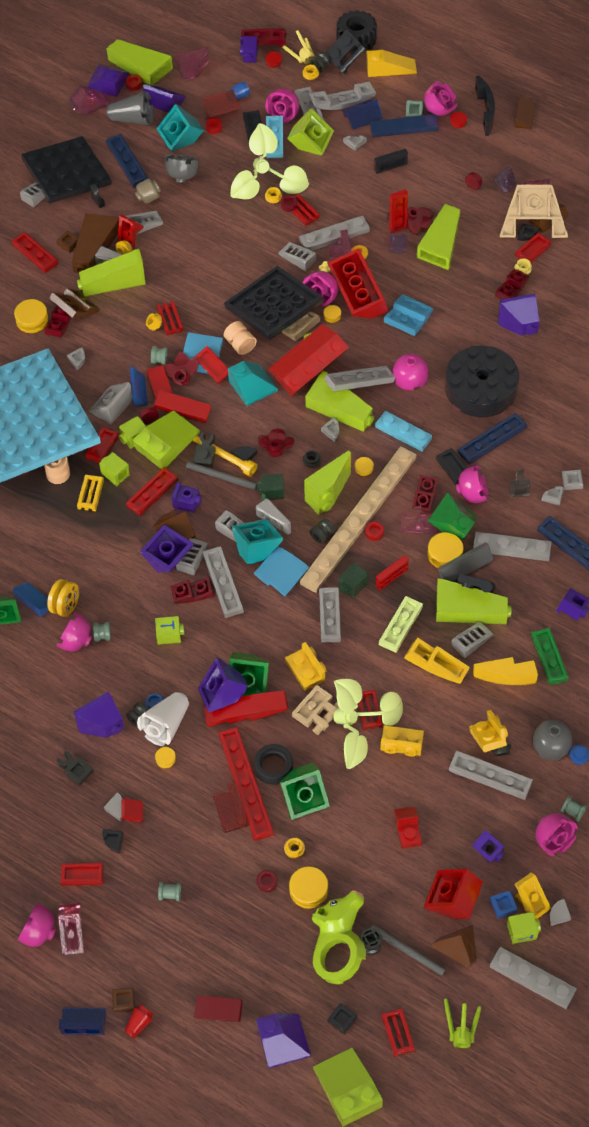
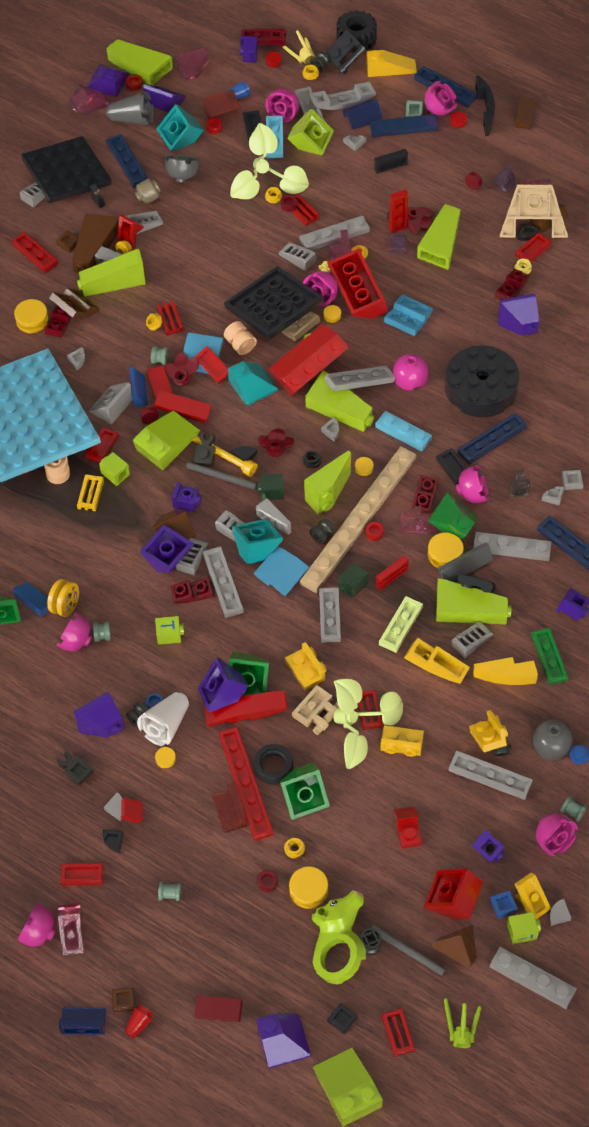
lime brick [119,416,146,449] -> none
red tile [126,467,178,516] -> none
none -> dark blue tile [414,66,477,108]

